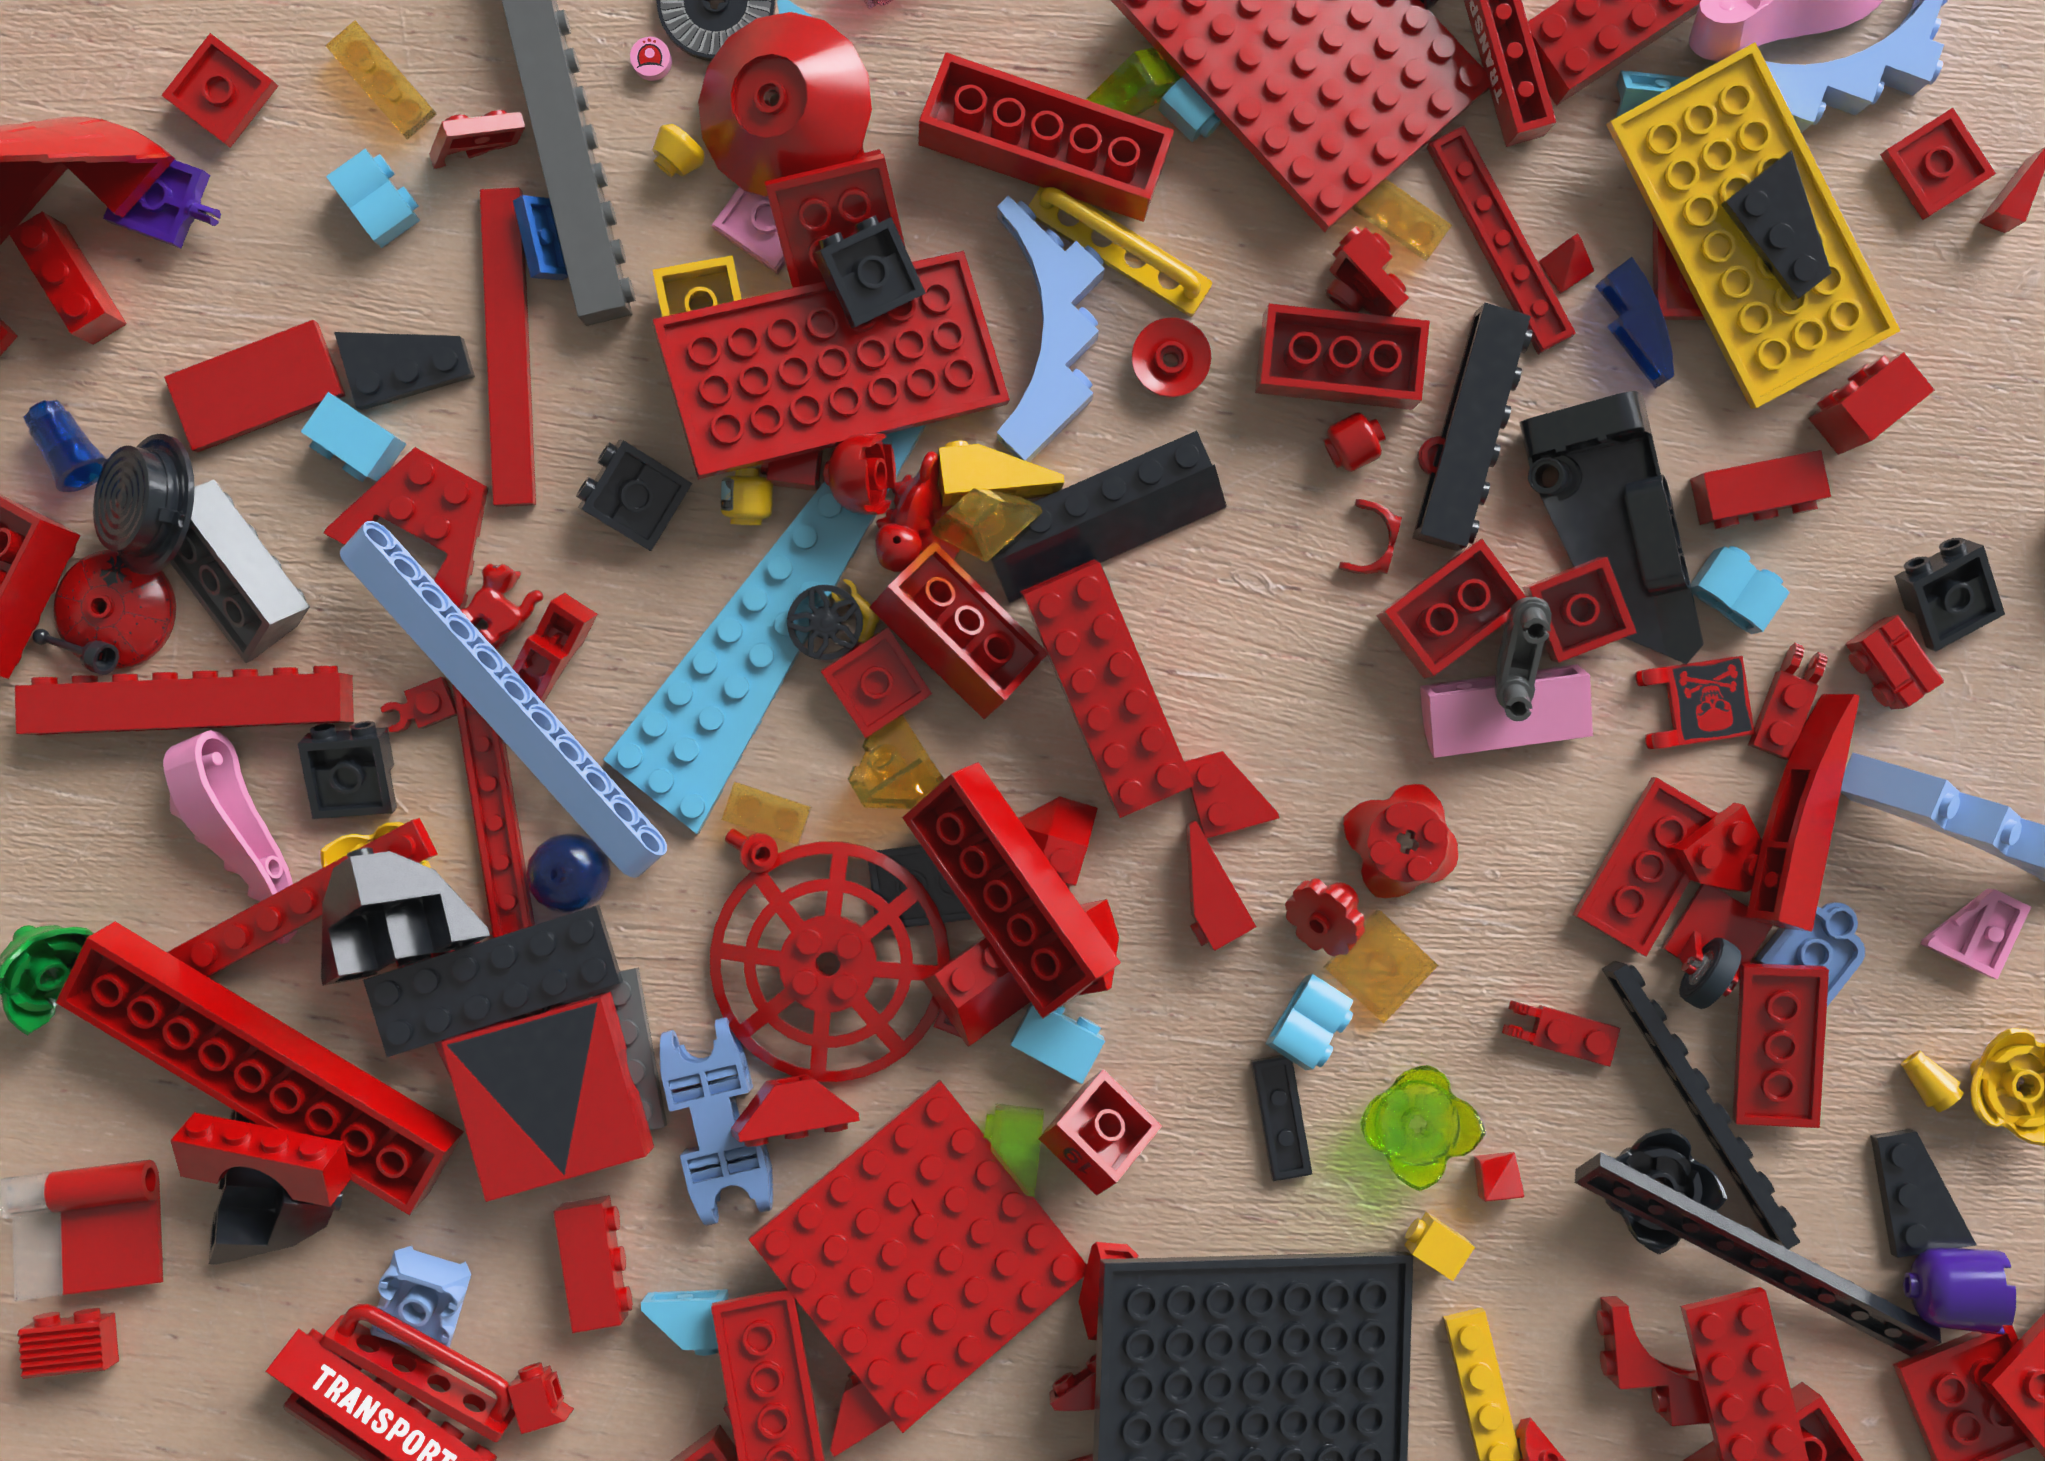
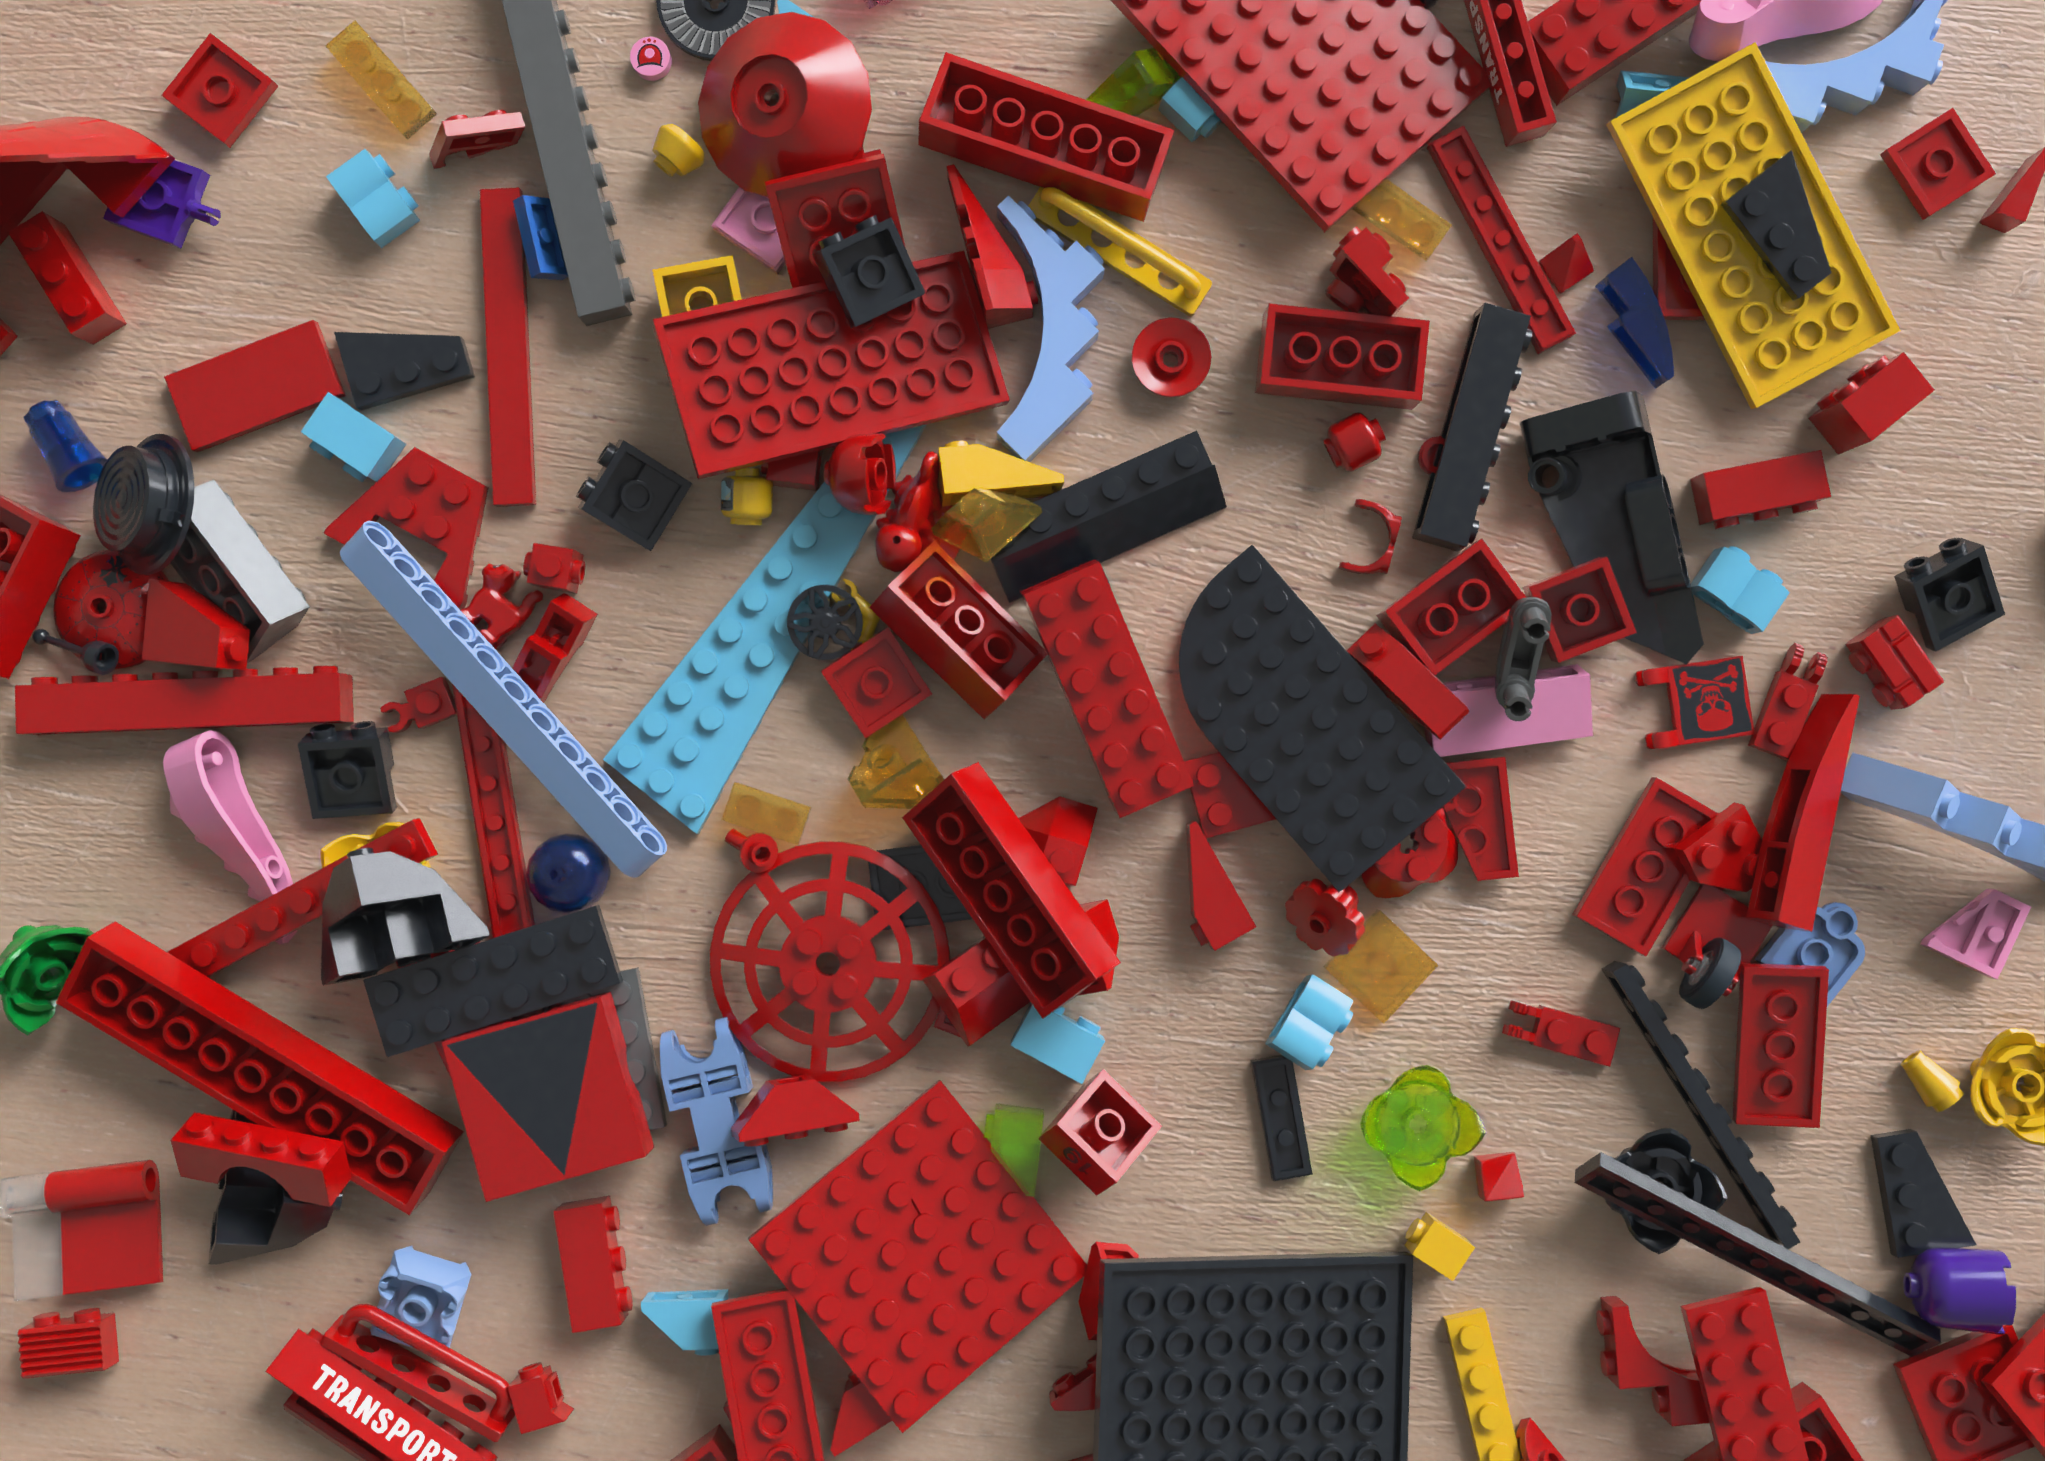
none -> red slope [142,579,250,670]
none -> red brick [523,543,586,594]
none -> red wedge [946,164,1038,329]
none -> black plate [1179,545,1466,892]
none -> red slope [1346,623,1470,740]
none -> red wing [1443,757,1519,881]

